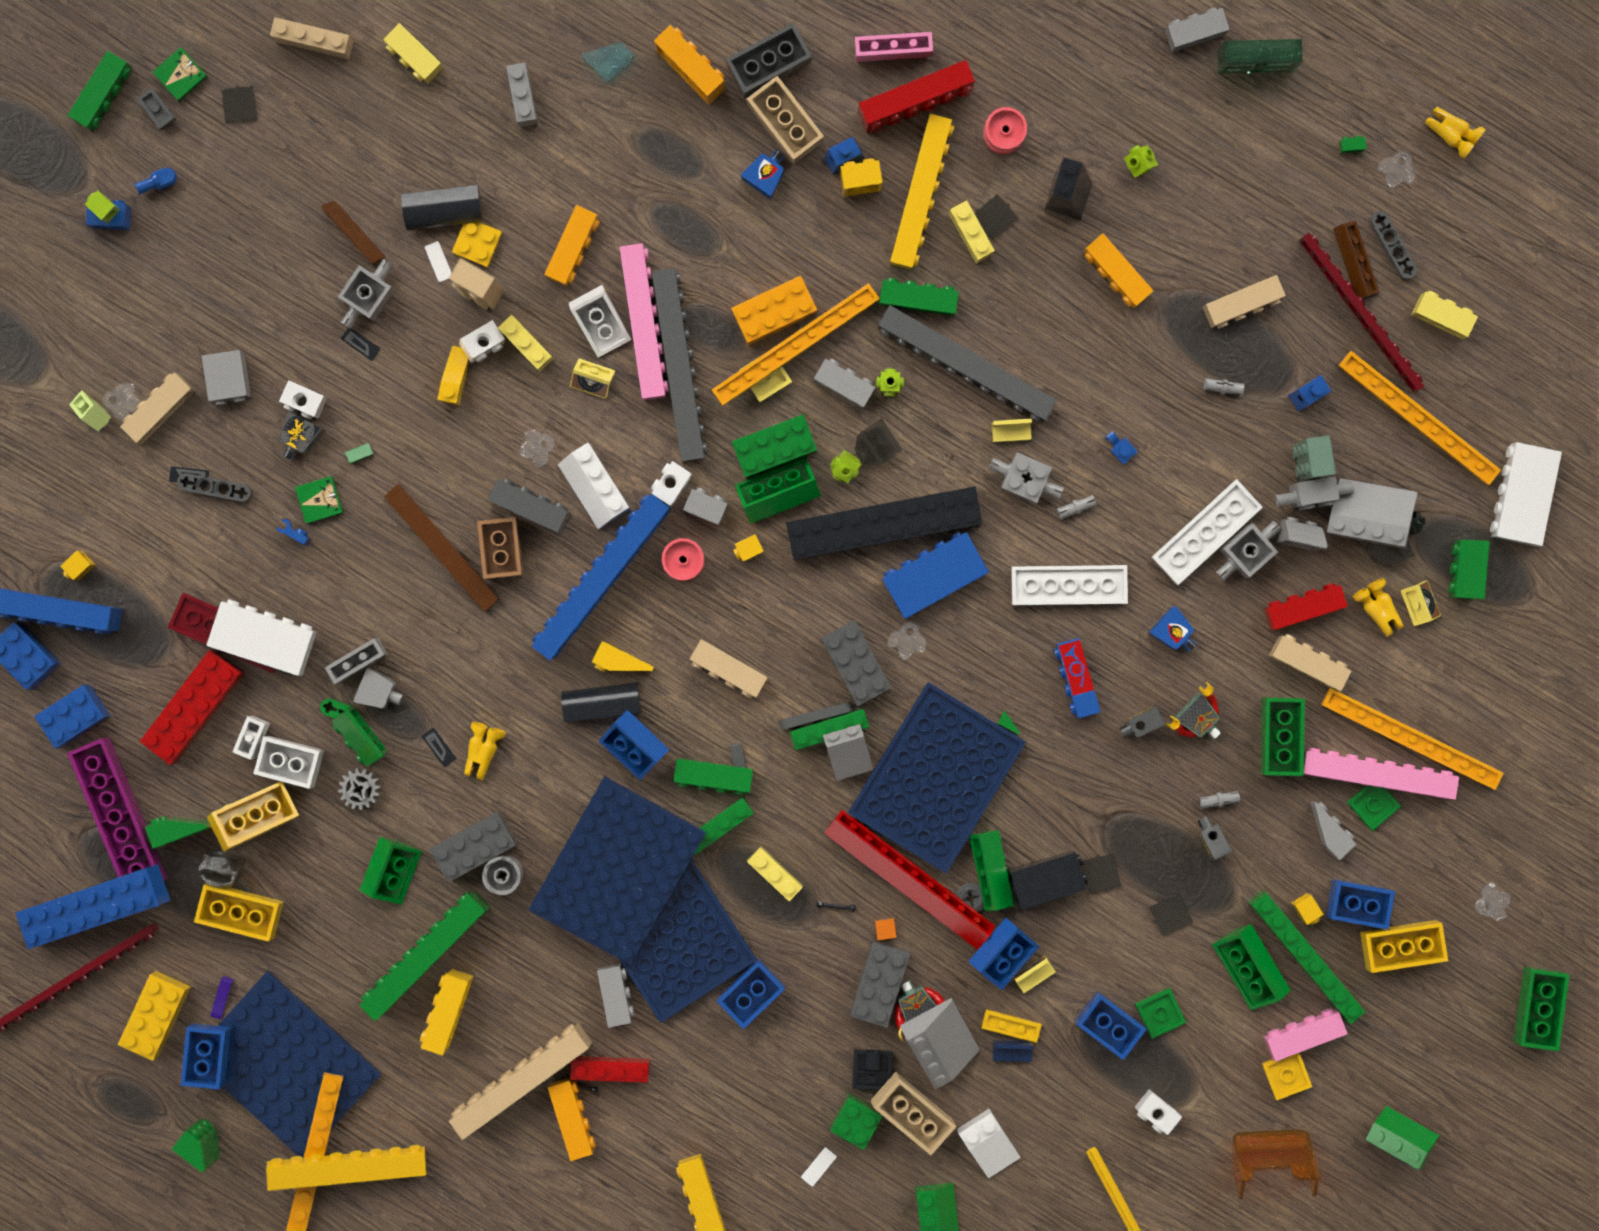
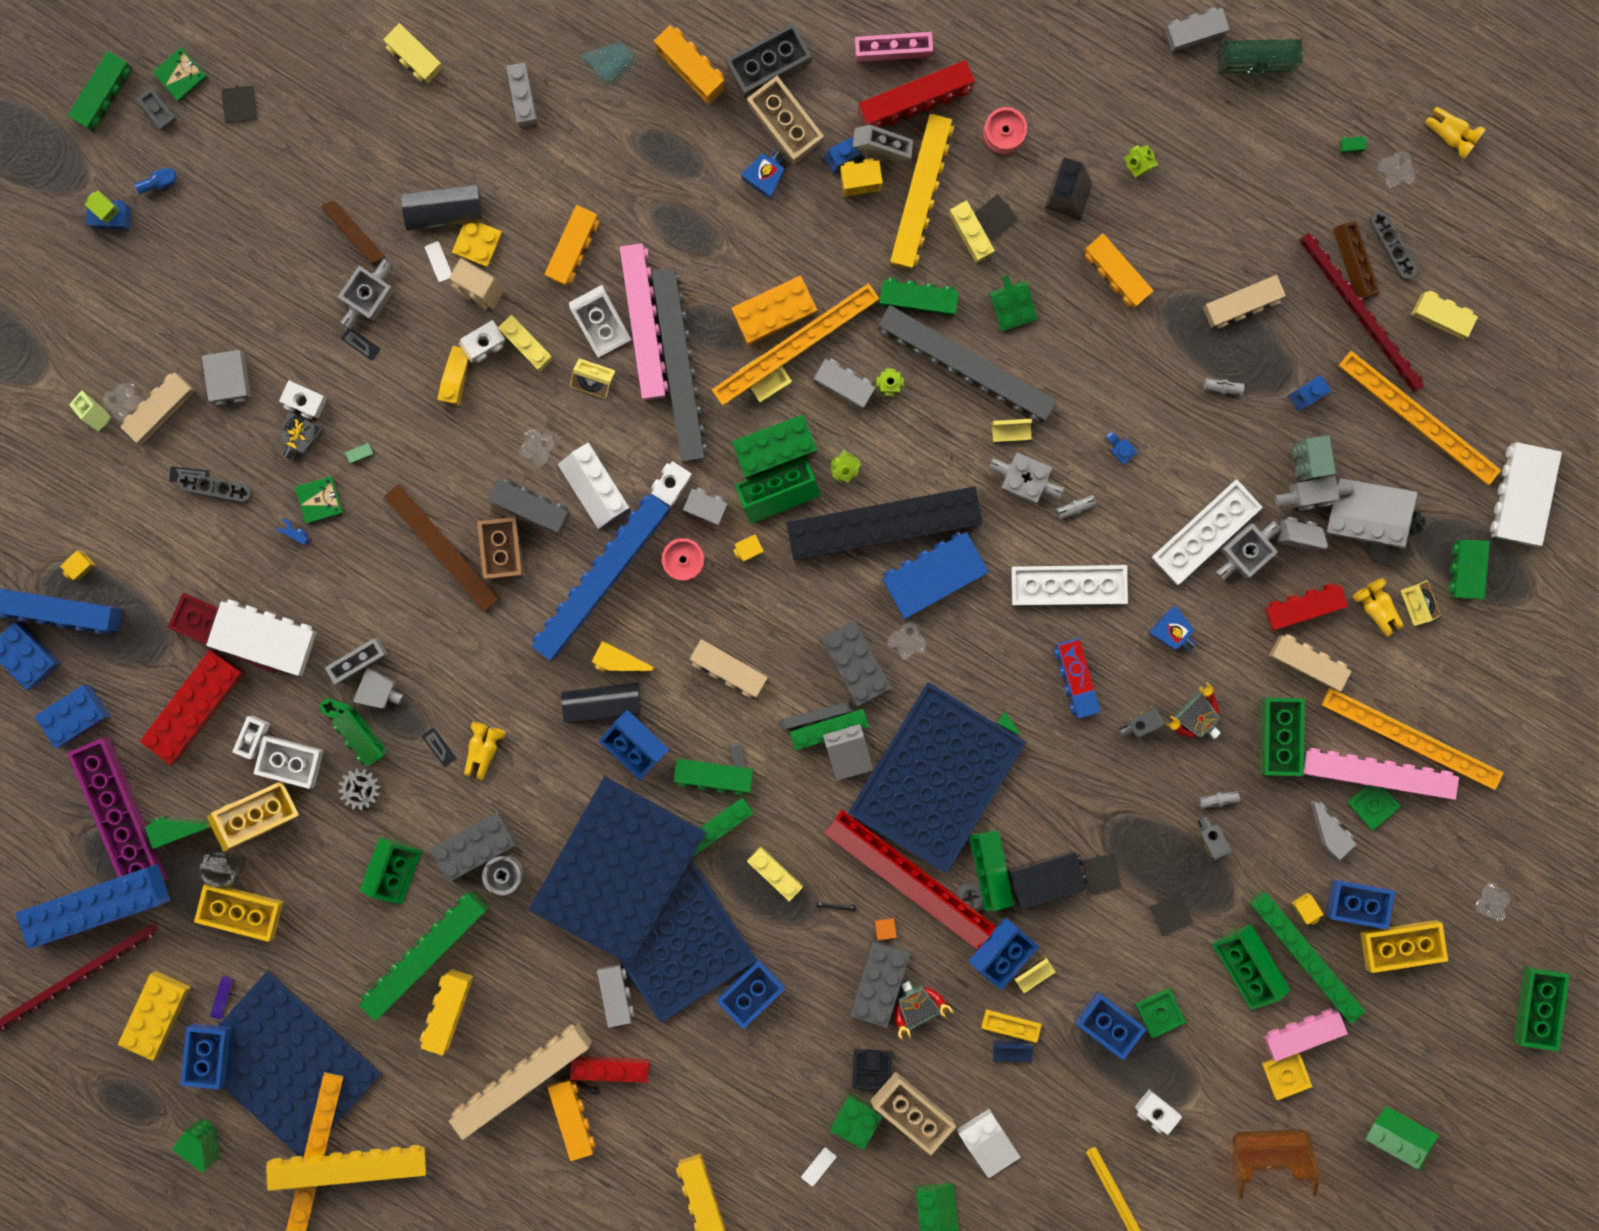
tan brick [270,17,354,60] -> none
clear smoke slope [855,419,903,466] -> none
light grey slope [900,998,980,1090] -> none
none -> light grey brick [853,125,913,162]
none -> green plate [989,275,1038,332]

